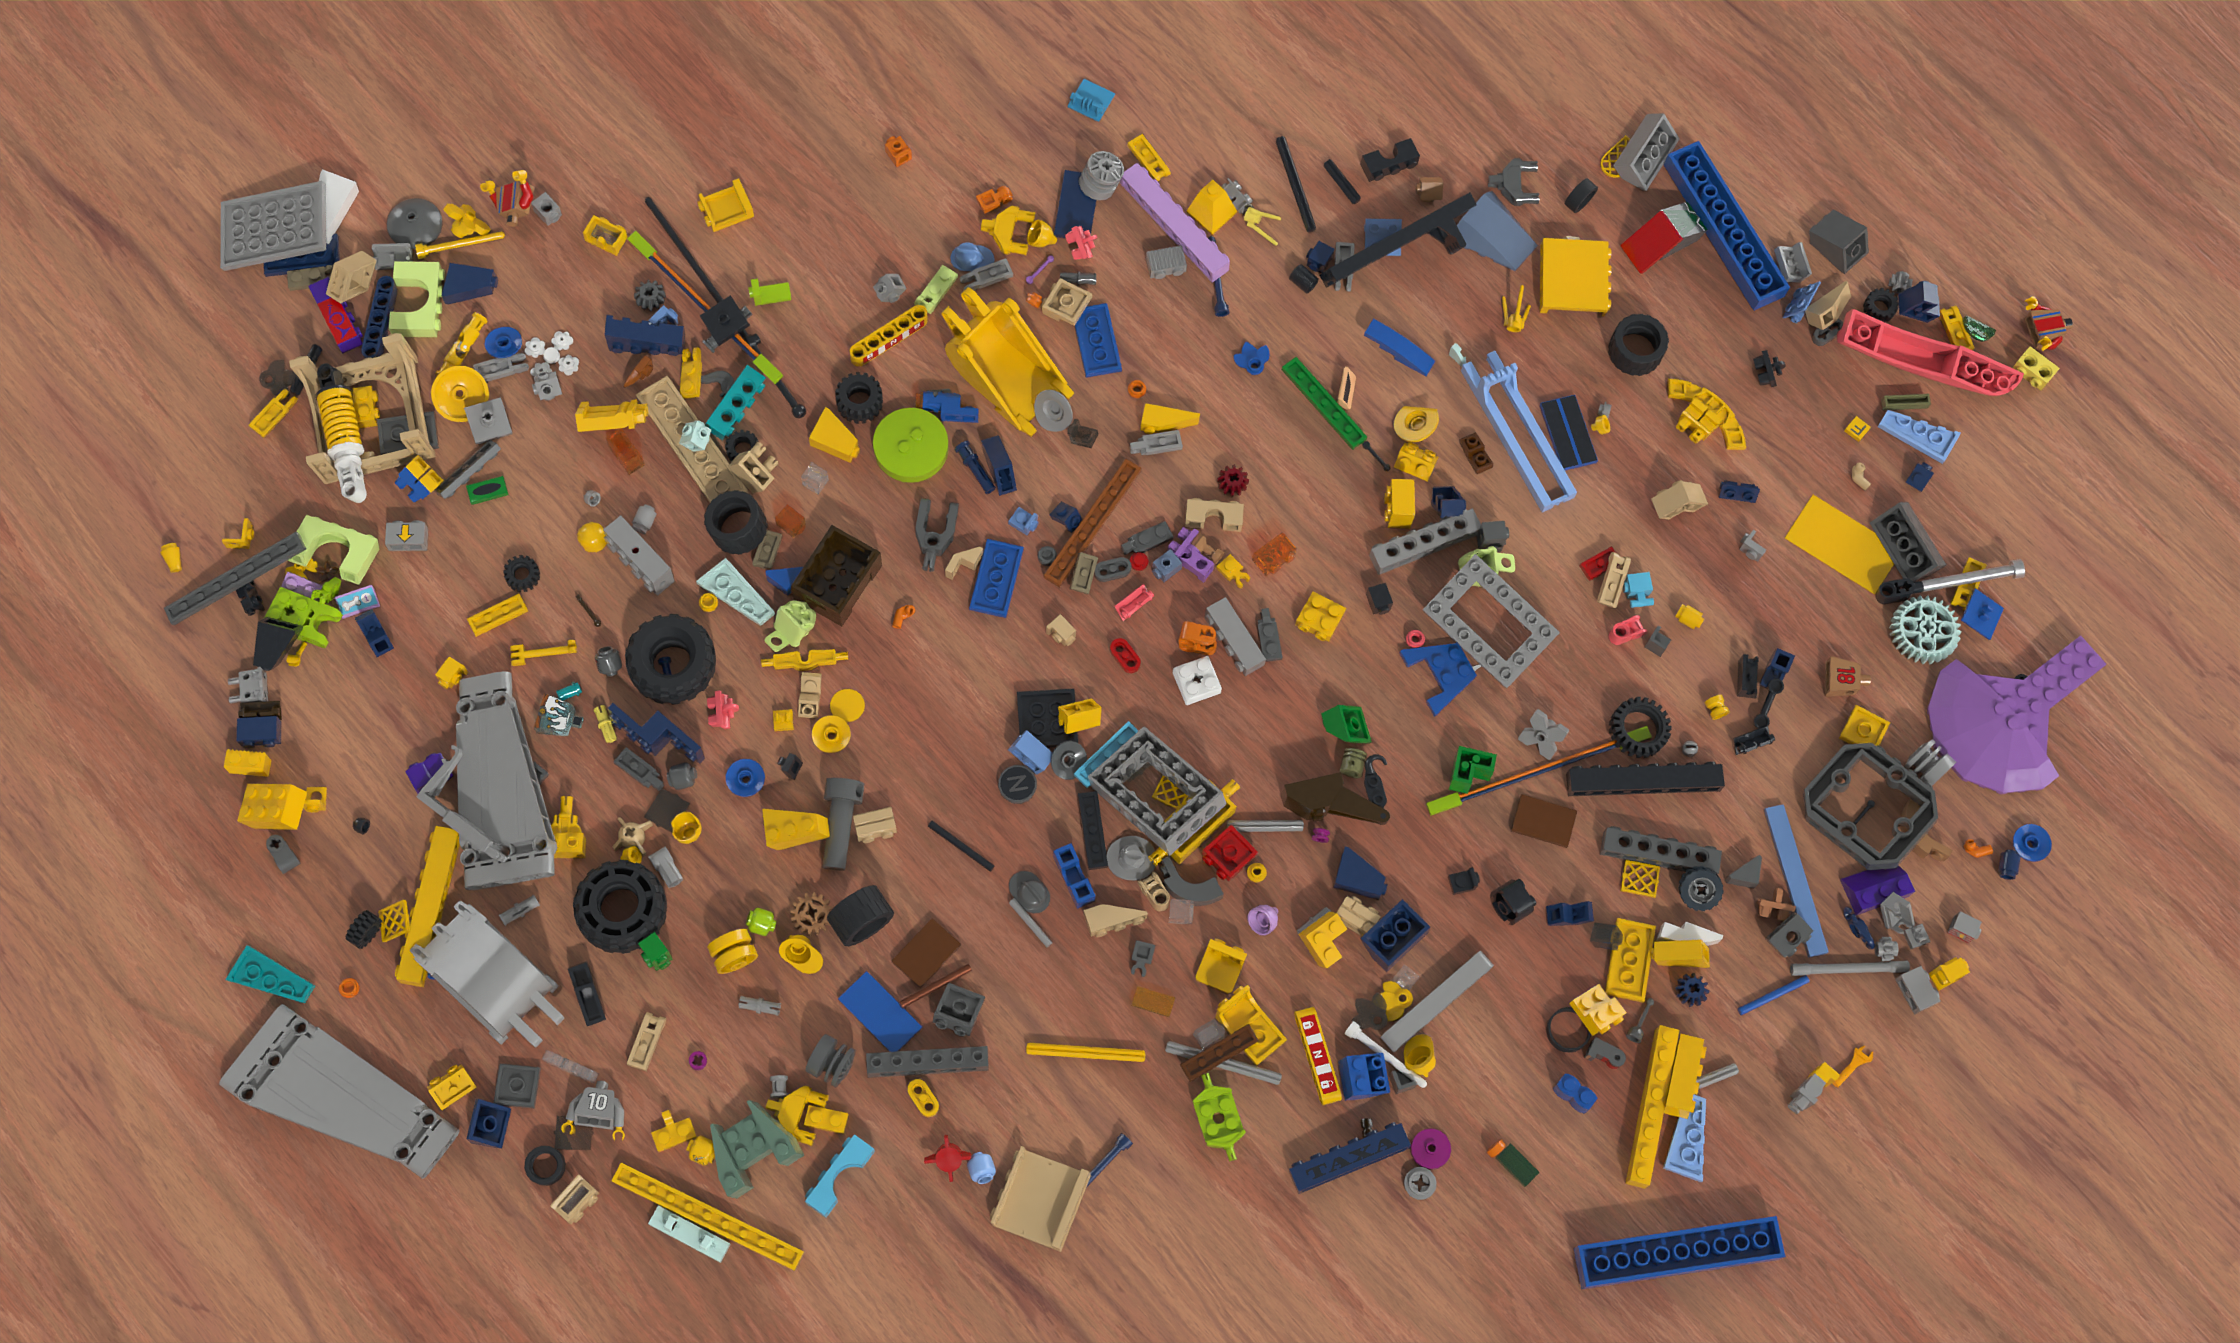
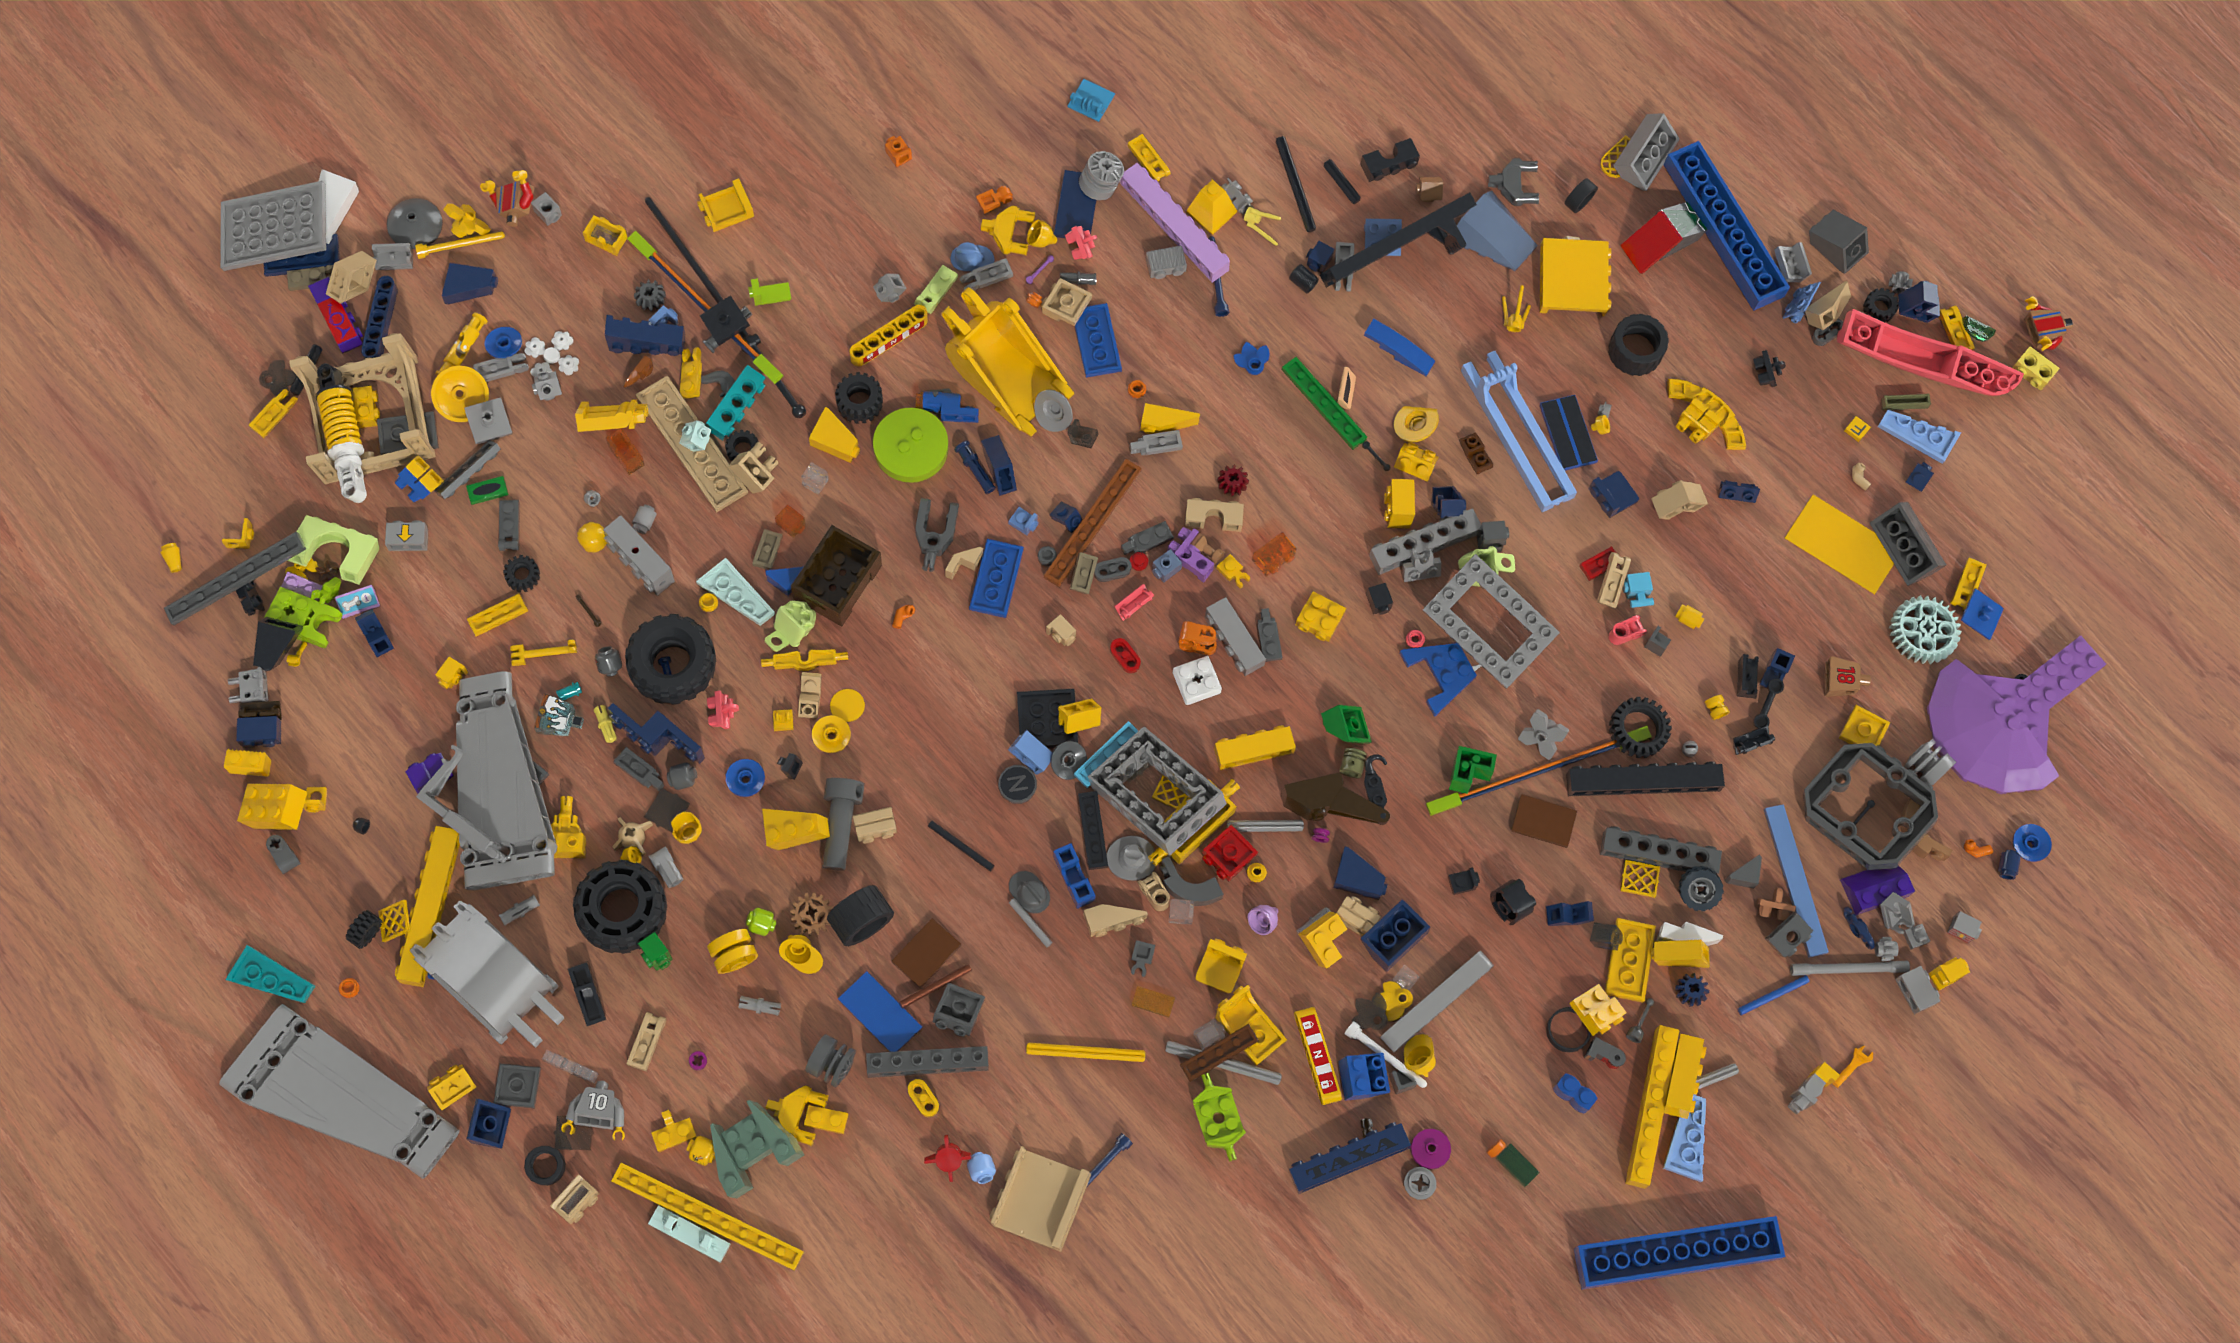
yellowish green arch [389,261,445,337] -> none
black tyre [704,490,768,555] -> none
light grey bush [770,1075,788,1099] -> none
medium azure arch [805,1134,875,1218] -> none
light aqua tile [1449,343,1466,367] -> none
light grey bracket [1739,529,1766,562] -> none
piece [1876,559,2025,604] -> none
none -> dark grey plate [498,500,520,551]
none -> yellow brick [1214,725,1296,770]
none -> light grey plate [1402,547,1441,582]
none -> dark blue bracket [1588,471,1639,518]

